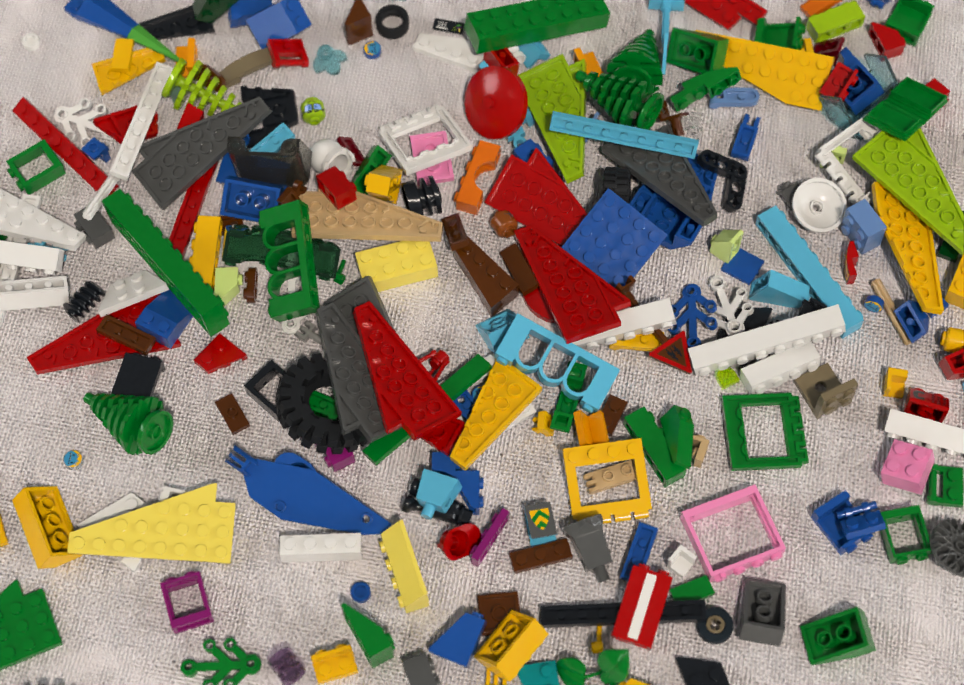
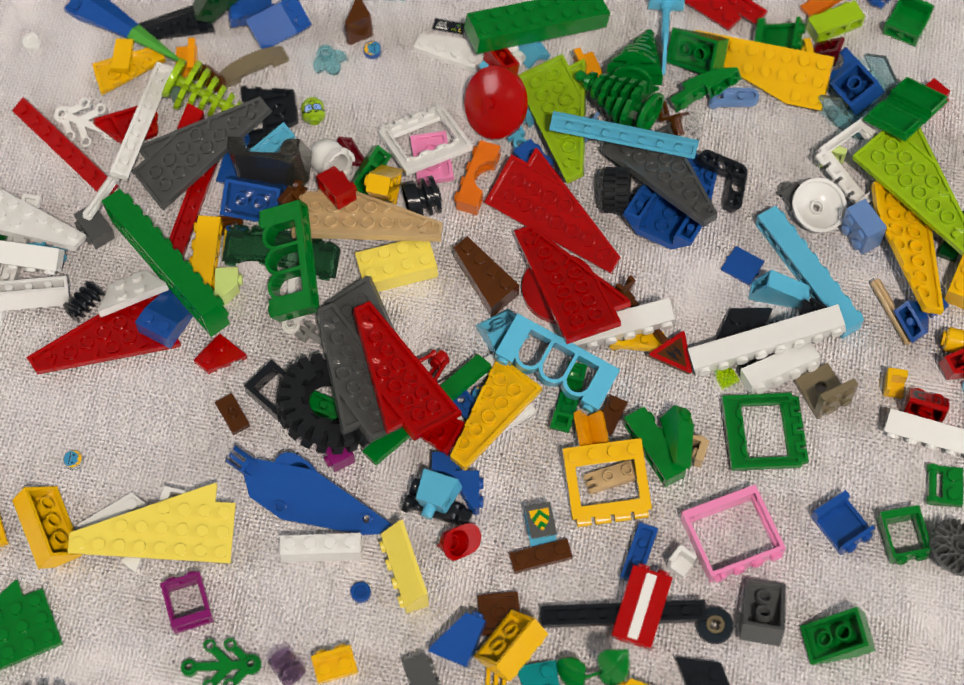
green window [6,139,66,195] -> none
blue bracket [82,137,111,163] -> none
green plant [83,392,173,455] -> none
reddish brown plate [96,314,157,356] -> none
black panel [111,353,165,397] -> none
reddish brown plate [243,268,258,303] -> none
red plate [267,39,309,68] -> none
green hand [333,260,346,285] -> none
green slope [341,603,395,669] -> none
black tyre [376,5,409,39] -> none
reddish brown tile [441,213,470,251] -> none
magenta plate [470,508,510,567] -> none
dark orange head [490,210,518,238] -> none
reddish brown tile [500,243,539,296] -> none
yellow tile [532,411,554,437] -> none
blue plate [561,188,668,288] -> none
dark grey piece [562,514,612,583] -> none
yellow hand [591,626,603,654] -> none
blue plant [668,284,718,348] -> none
green tile [669,575,715,601] -> none
white plant [700,275,754,336] -> none
yellowish green slope [710,230,744,264] -> none
blue hinge [731,114,761,161] -> none
red bracket [818,62,859,105] -> none
blue plate [836,501,886,540] -> none
red slope [844,240,859,285] -> none
tile [864,295,885,313] -> none
red slope [868,22,906,61] -> none
bright pink brick [881,439,935,495] -> none

